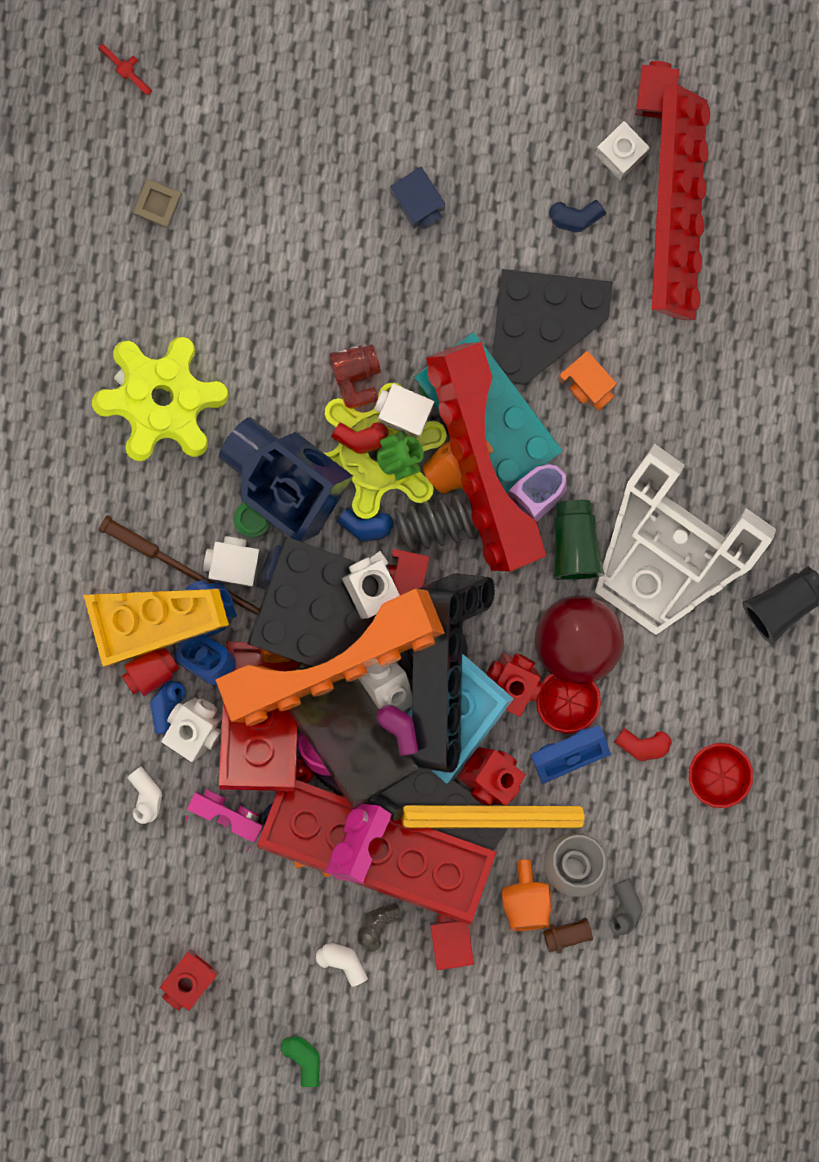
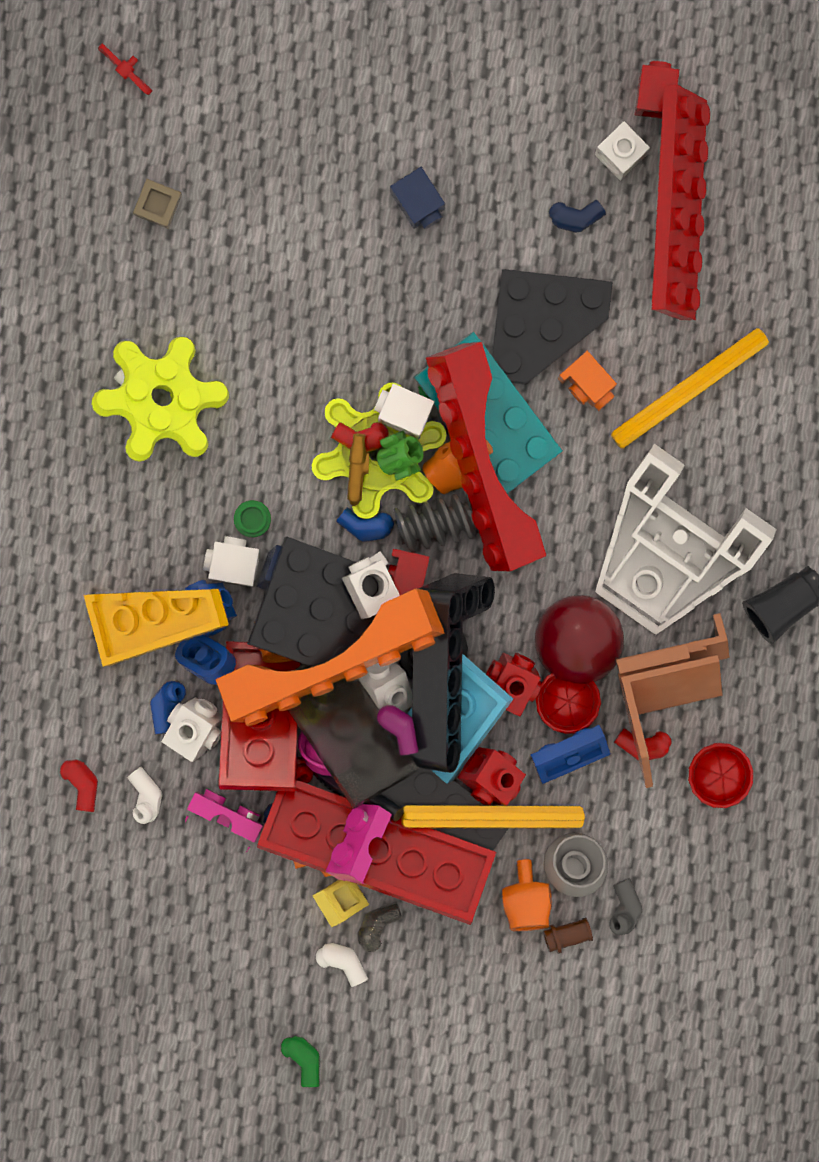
reddish brown piece [98,515,260,615] -> none
red brick [121,647,179,697] -> none
red brick [159,950,219,1011] -> none
dark blue brick [219,417,353,542] -> none
clear red piece [329,344,381,409] -> none
red brick [430,914,474,970] -> none
rock [508,464,567,523] -> none
dark green plant [553,500,605,580] -> none
none -> red arm [60,759,98,812]
none -> light yellow slope [312,880,369,927]
none -> pearl gold piece [347,433,369,506]
none -> yellow axle [611,328,769,448]
none -> nougat piece [616,613,729,788]

